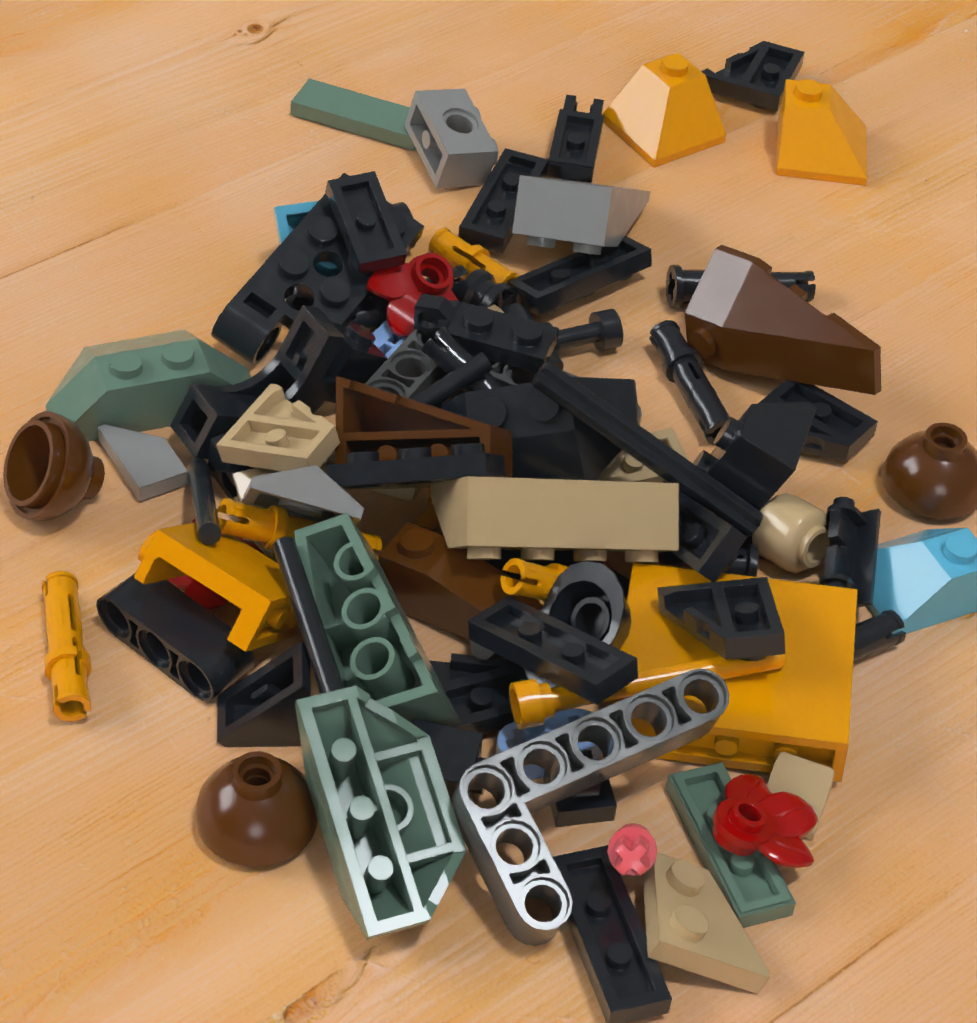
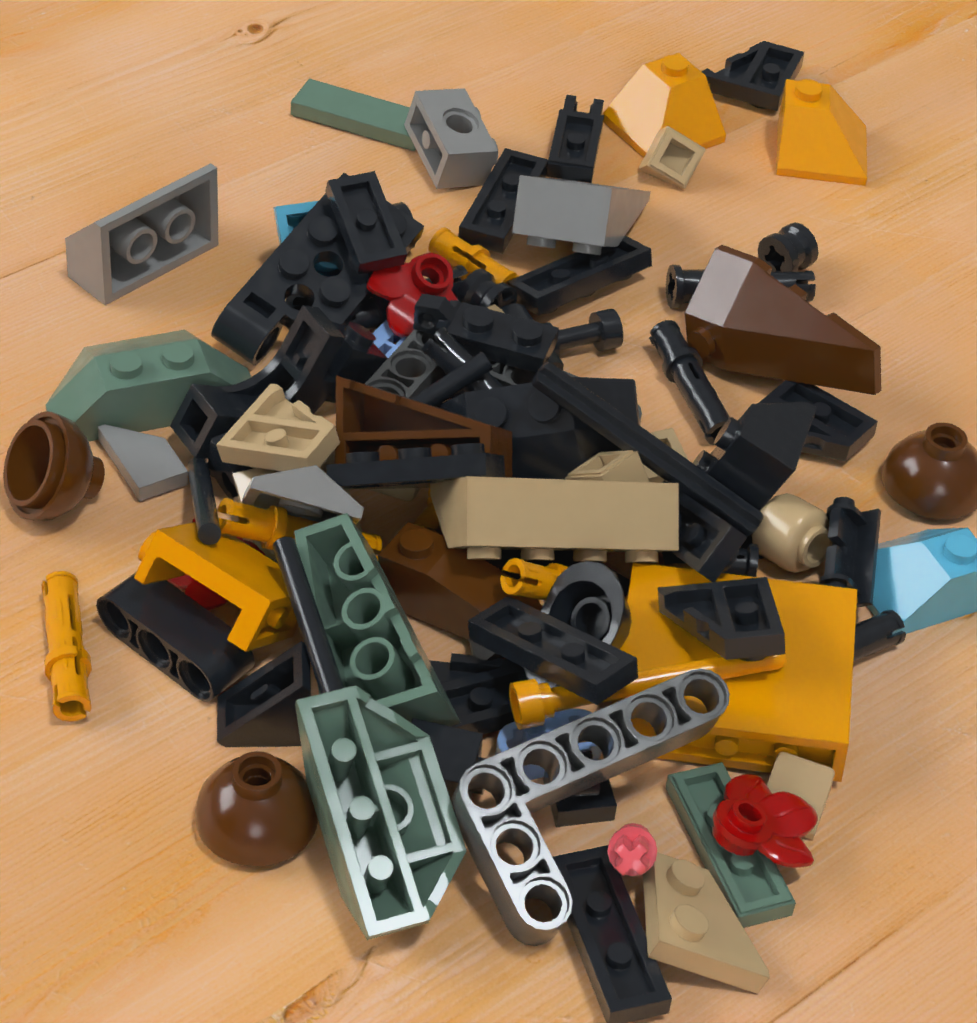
none -> light grey slope [65,163,218,305]
none -> tan slope [565,450,649,482]
none -> tan slope [639,126,706,189]
none -> black wheel [758,222,819,272]

